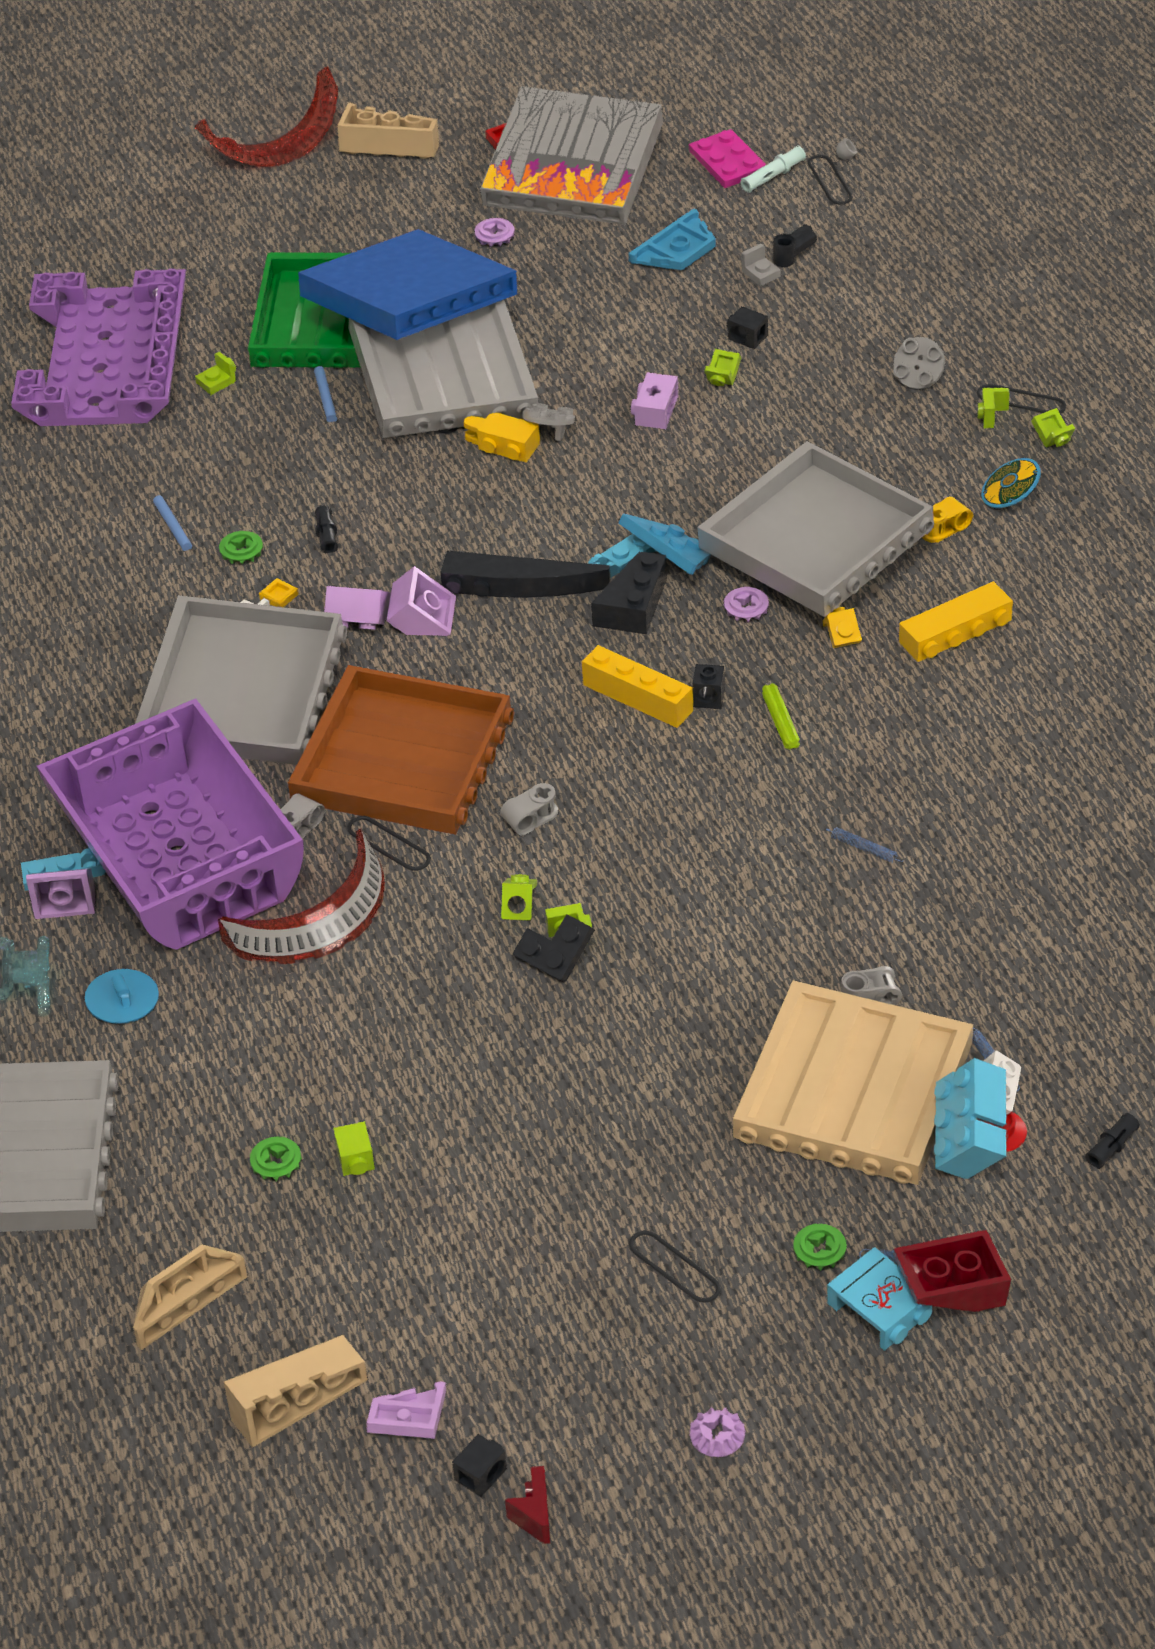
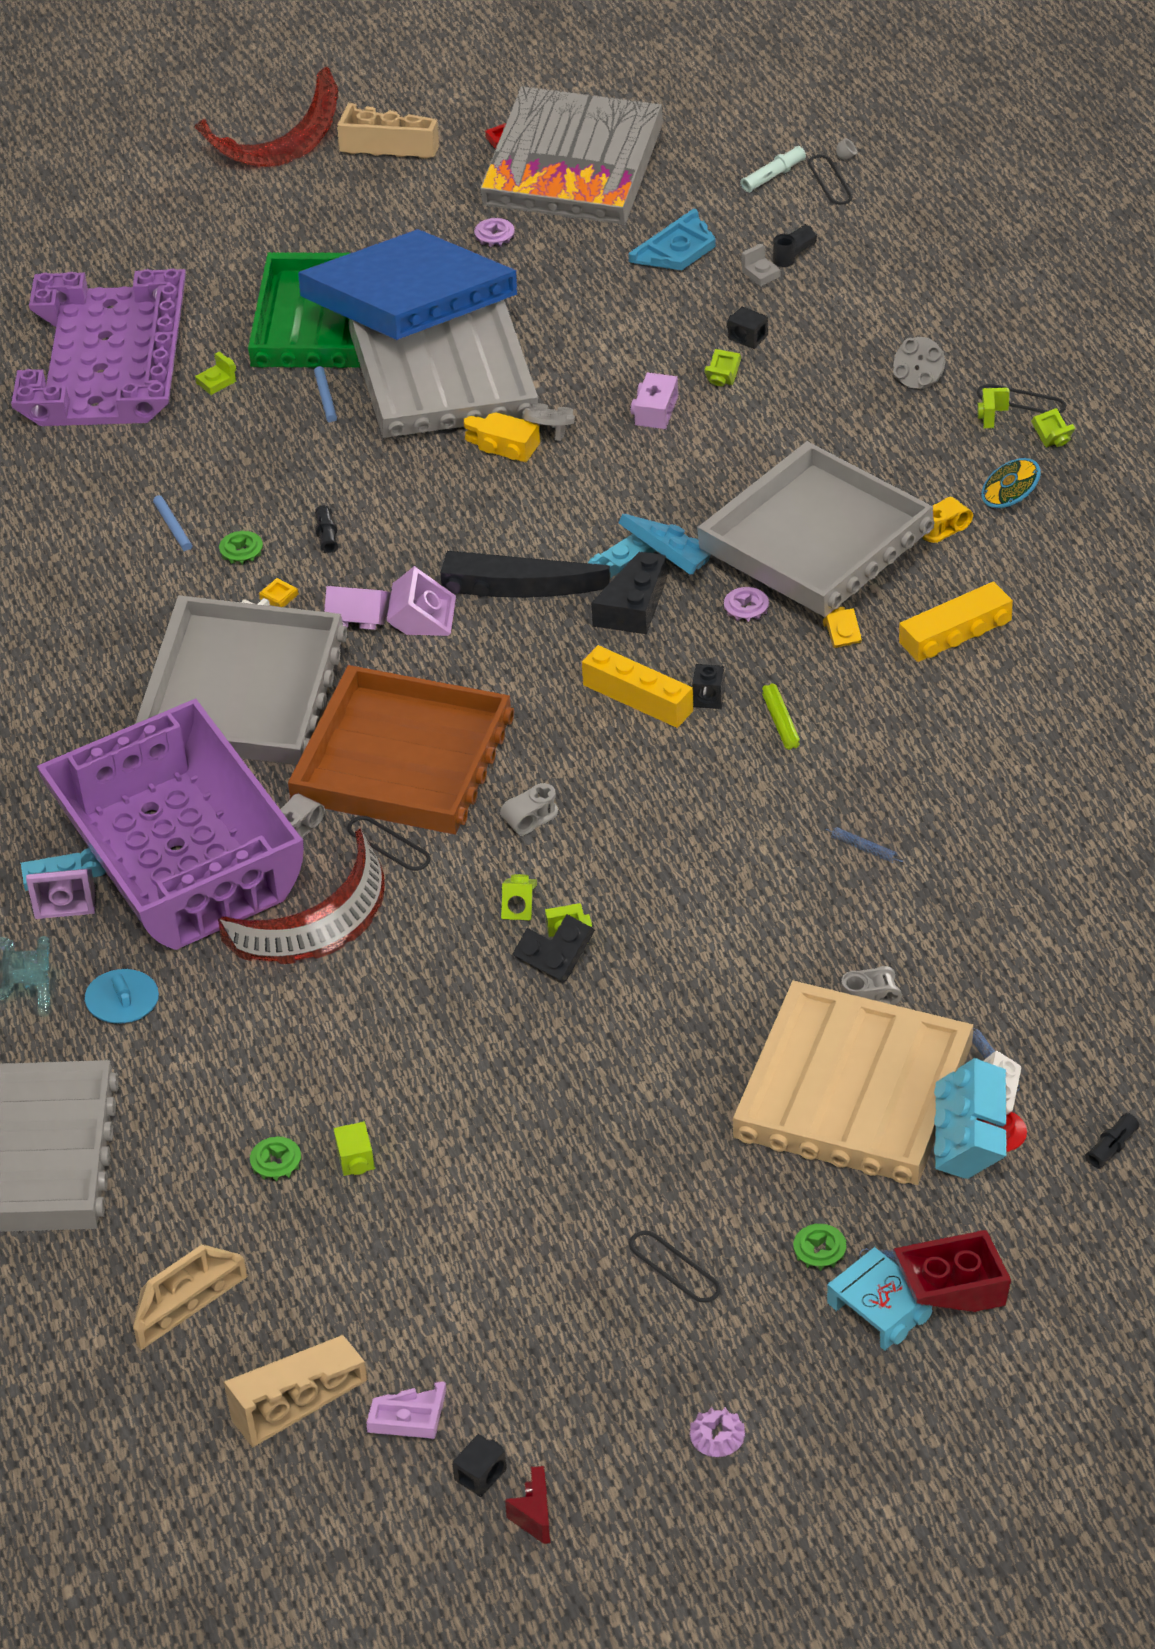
dark pink plate [689,129,766,188] -> none

